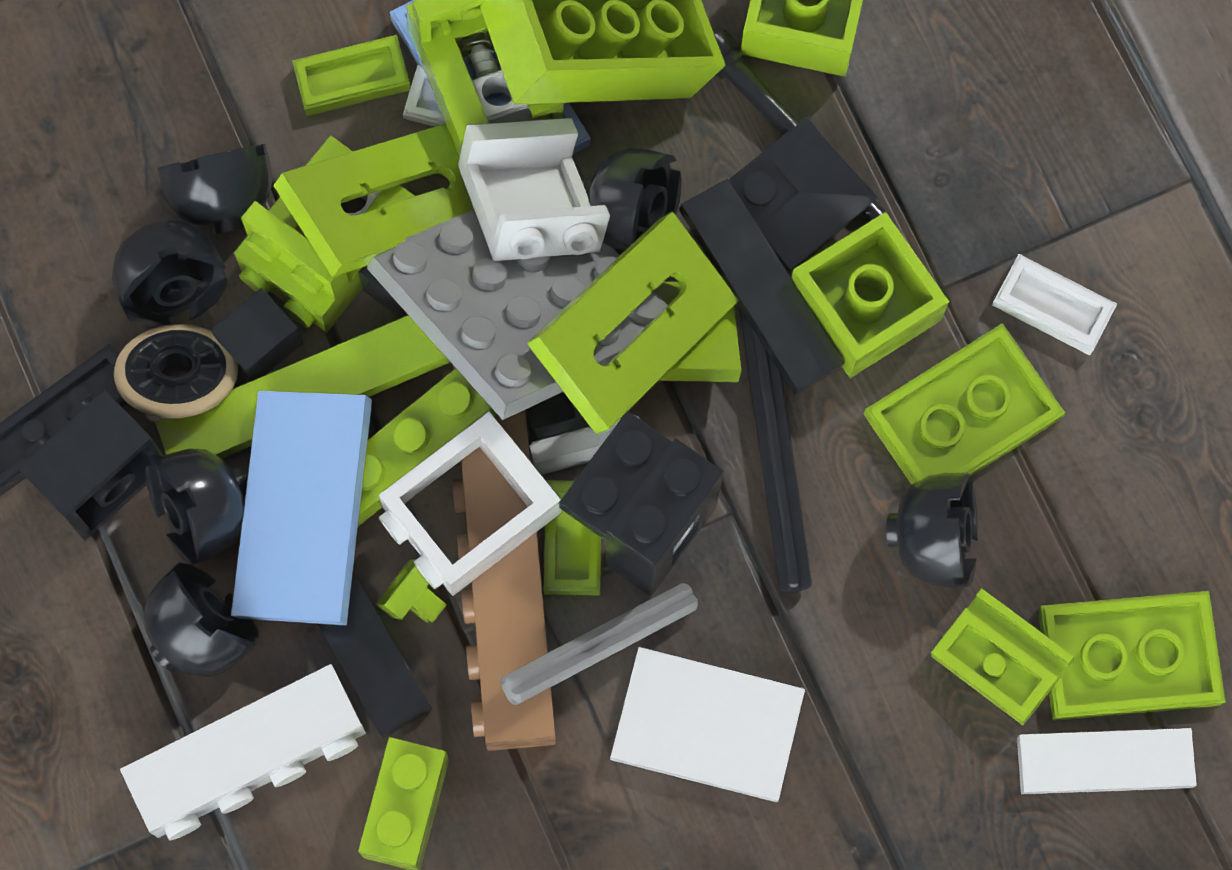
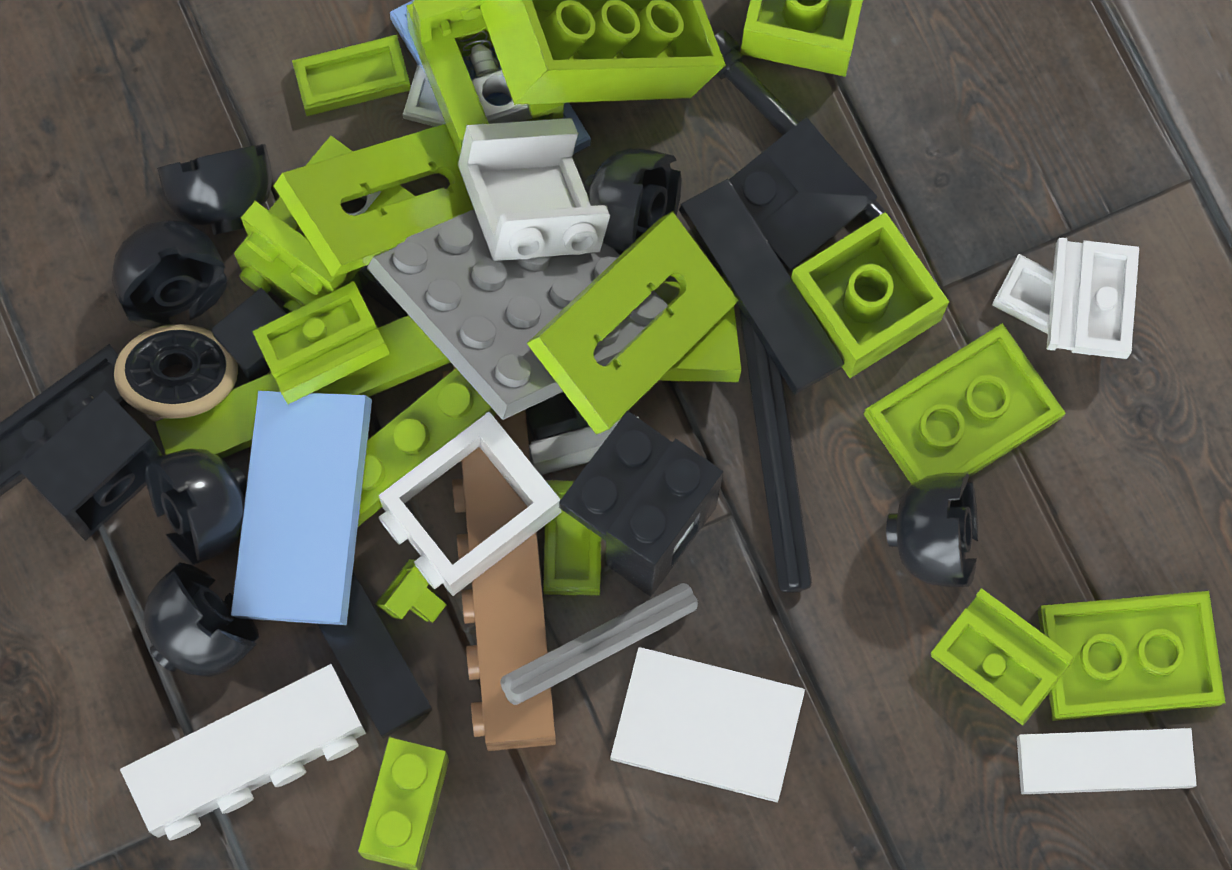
none -> lime plate [252,281,390,404]
none -> white plate [1047,237,1139,359]

